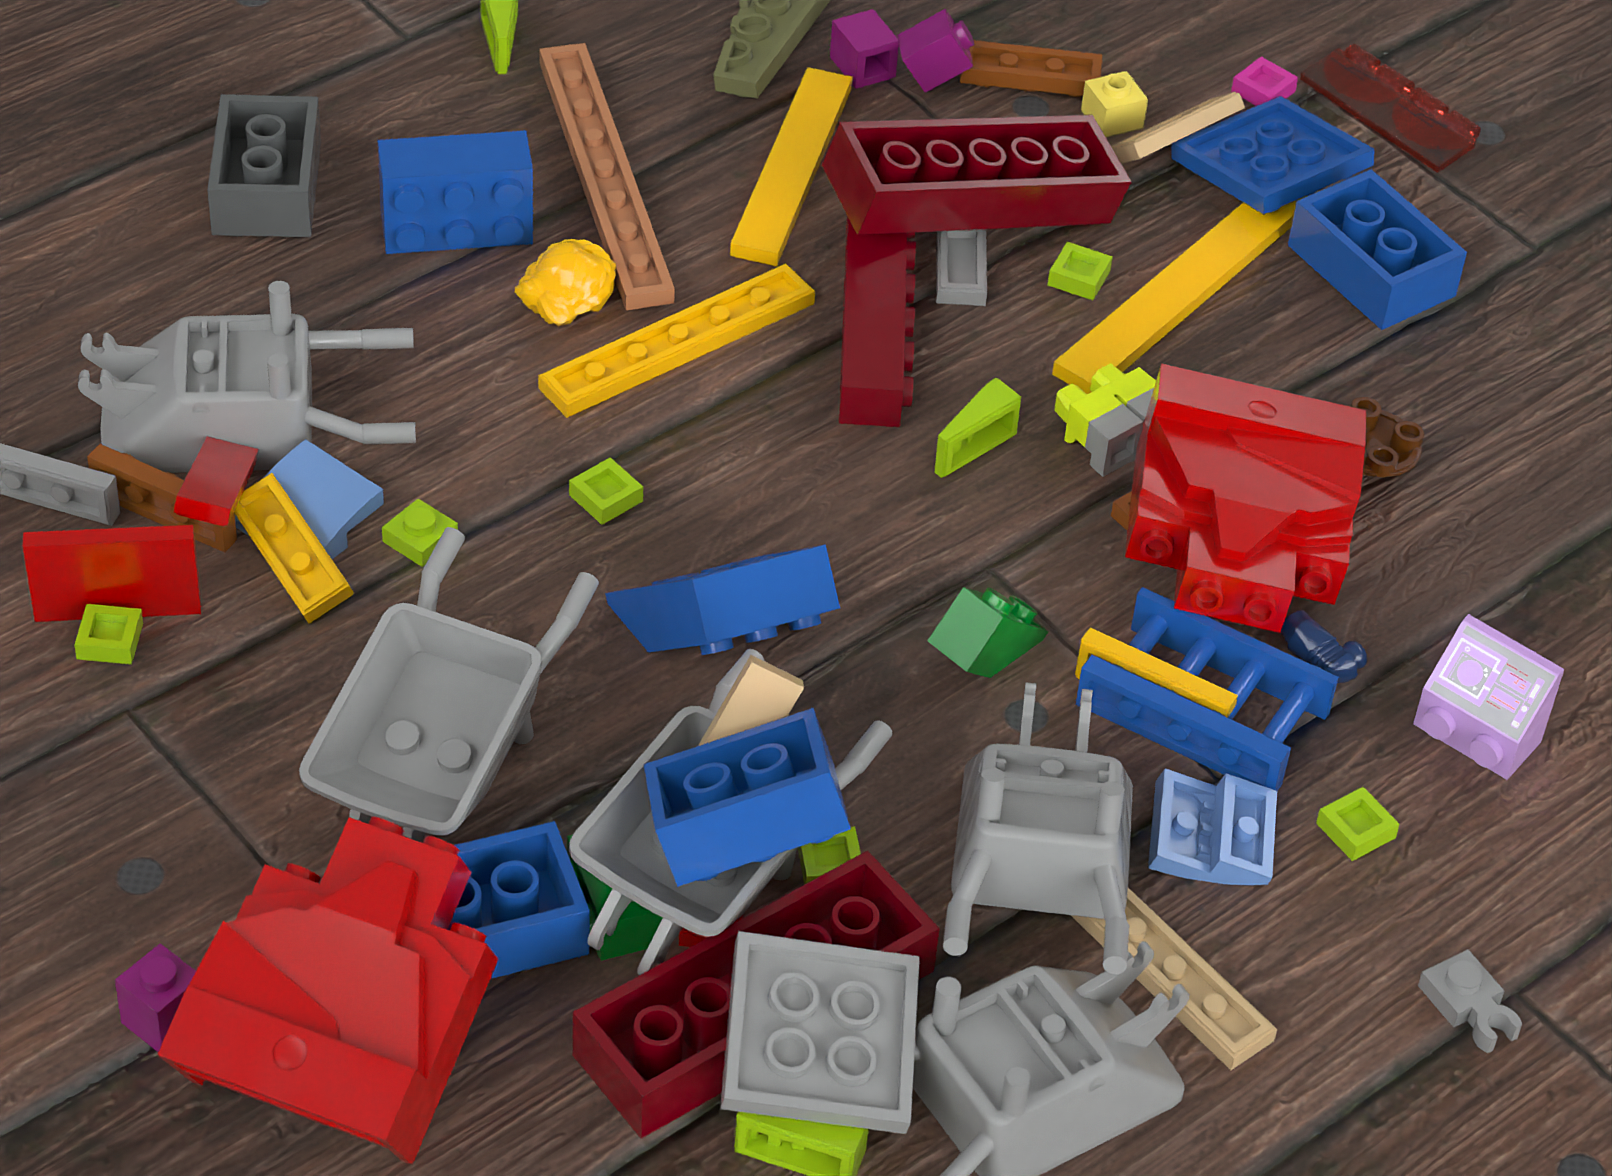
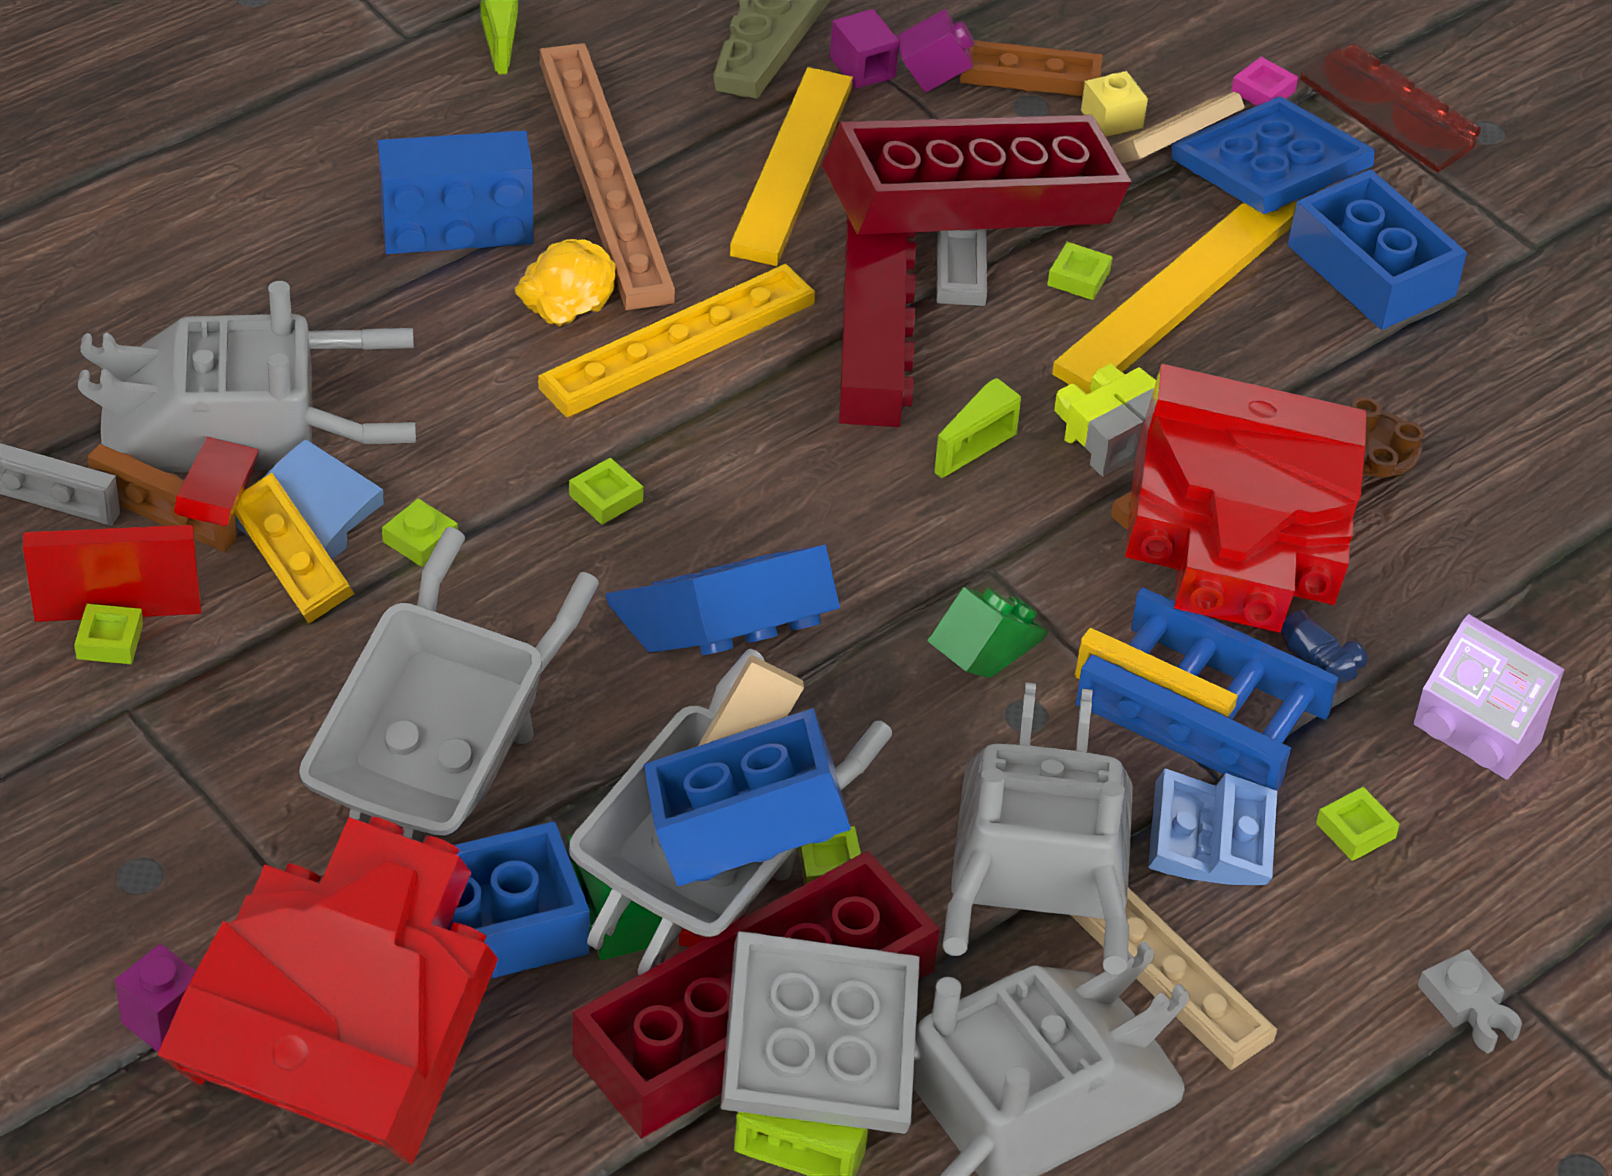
dark grey brick [207,94,321,238] -> none

